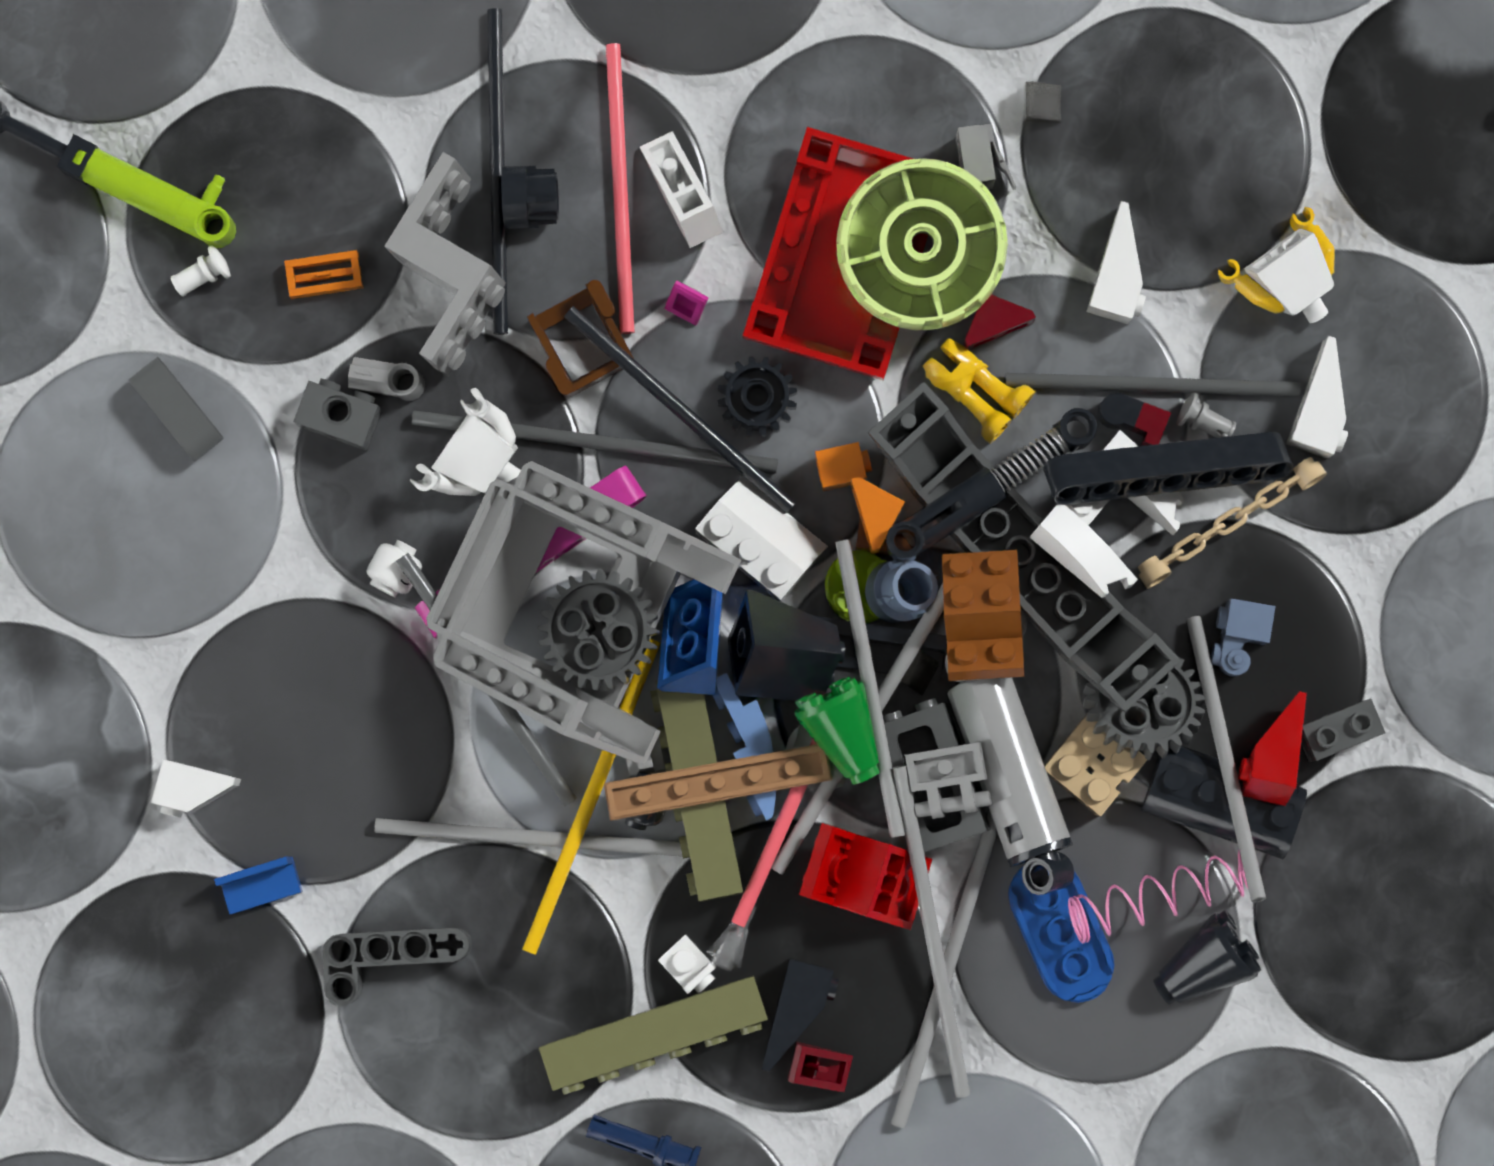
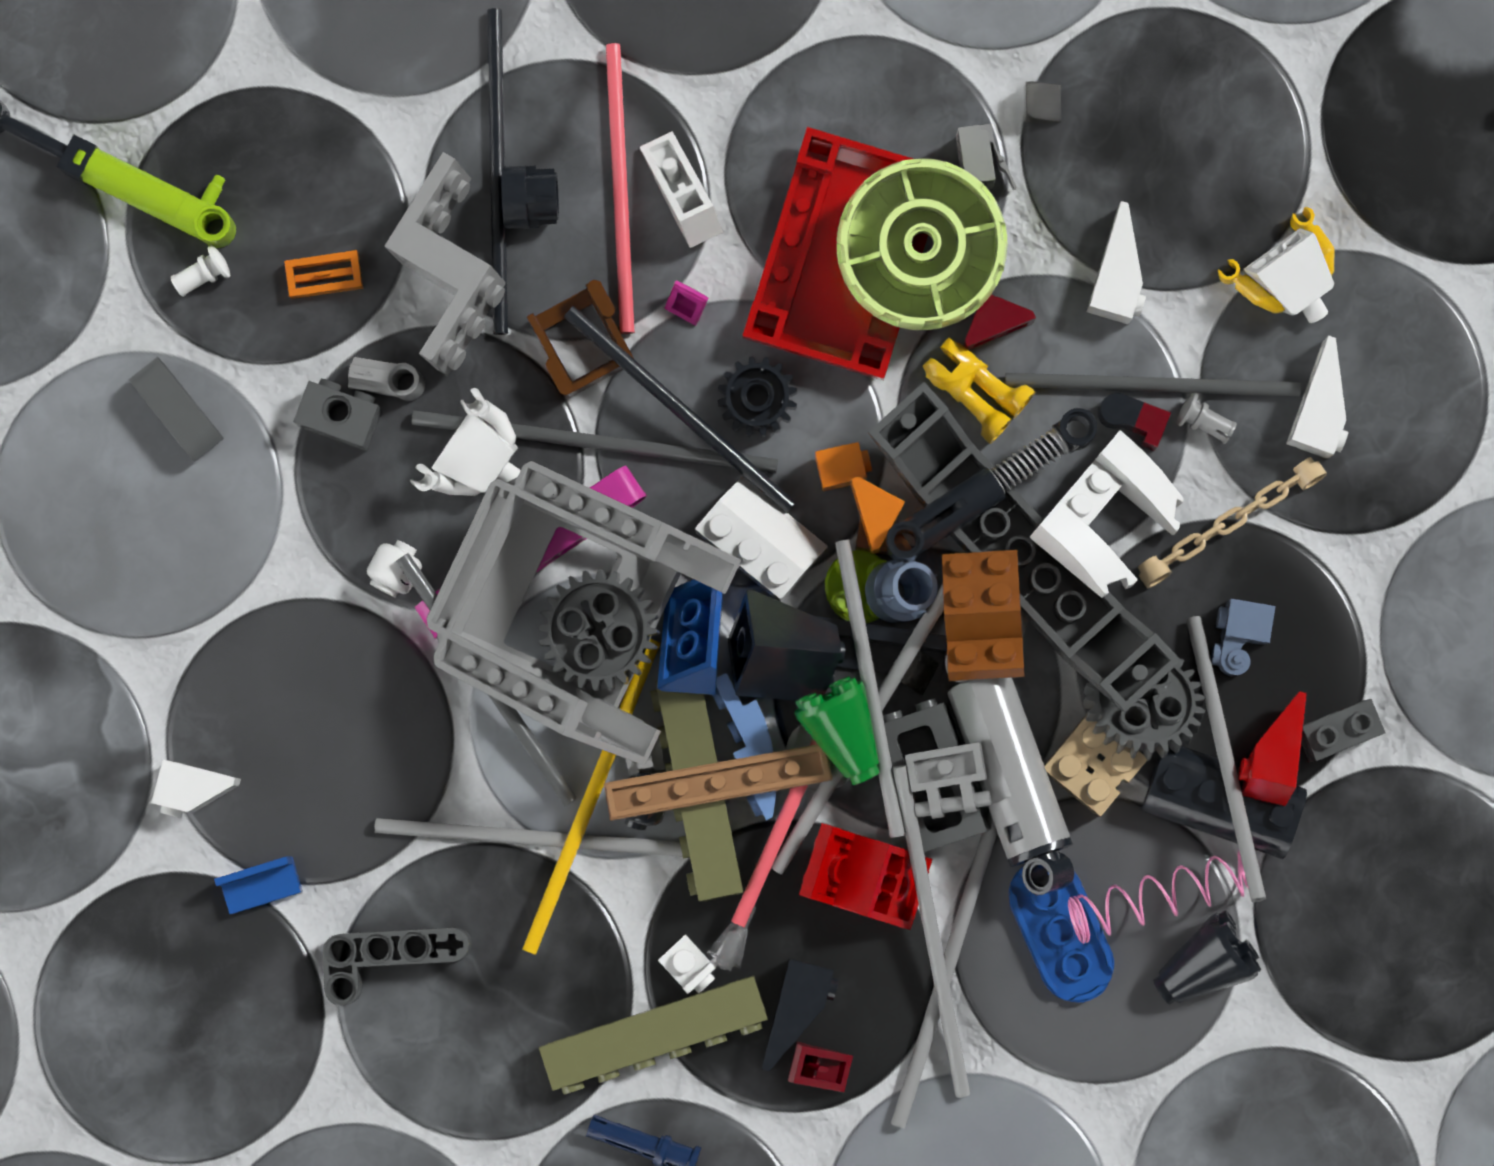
black beam [1043,432,1294,505] -> none

